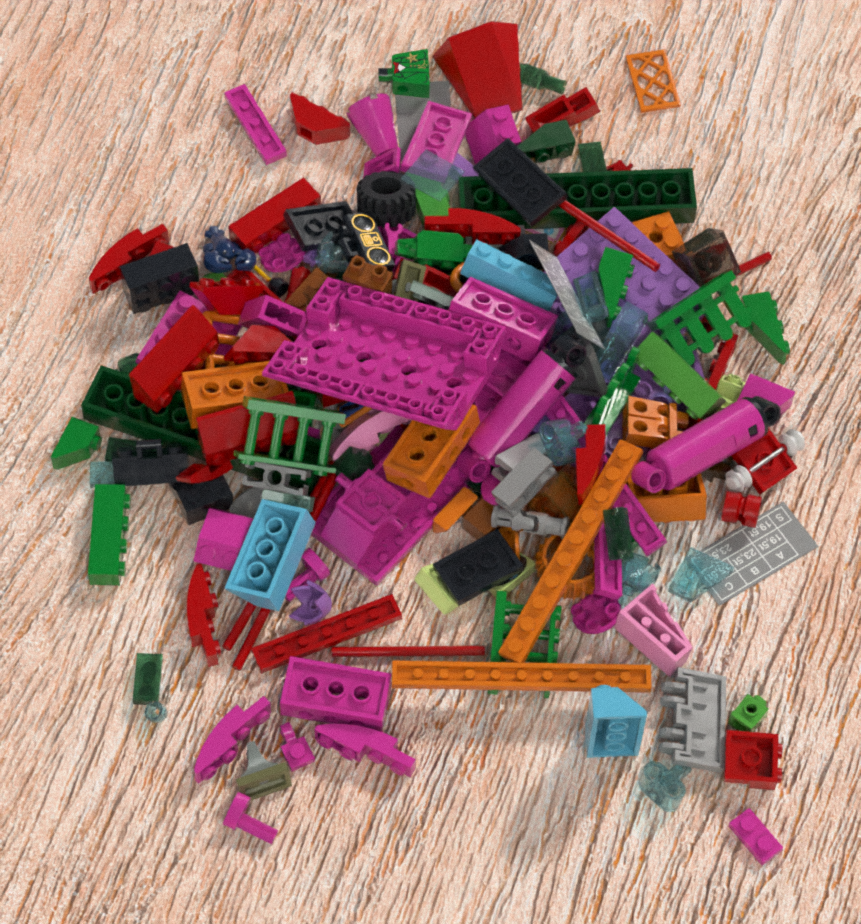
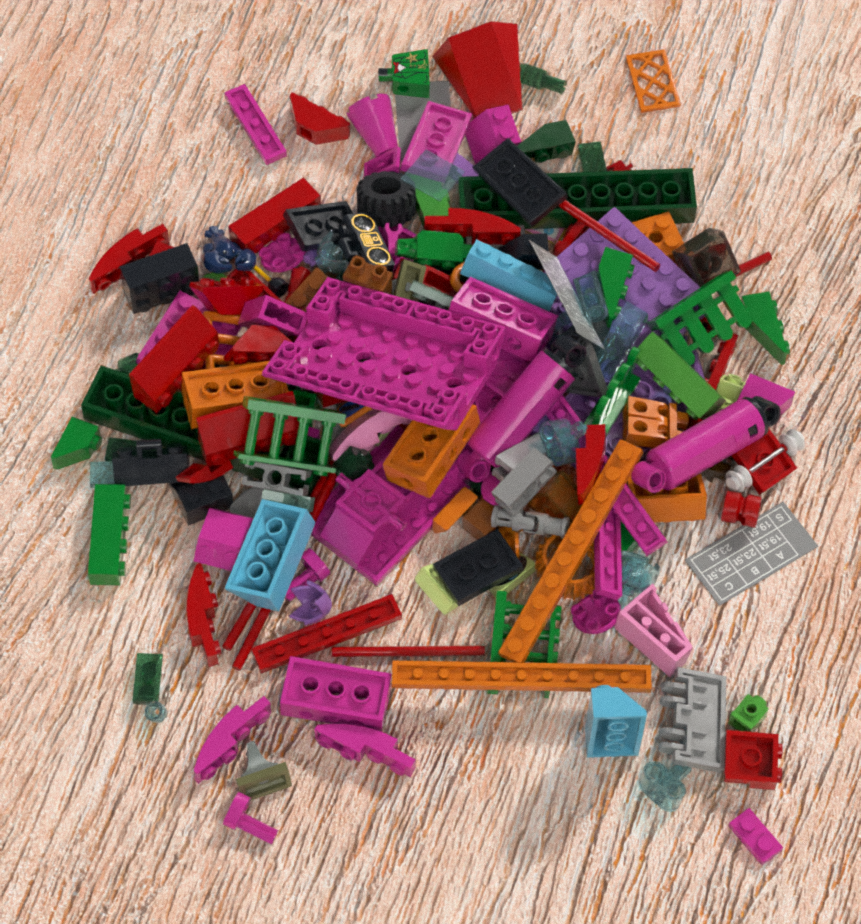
dark pink plate [280,722,315,772] -> none
red slope [525,87,601,133] -> none
clear green hinge [603,507,634,561] -> none
clear light blue wing [668,547,734,602] -> none

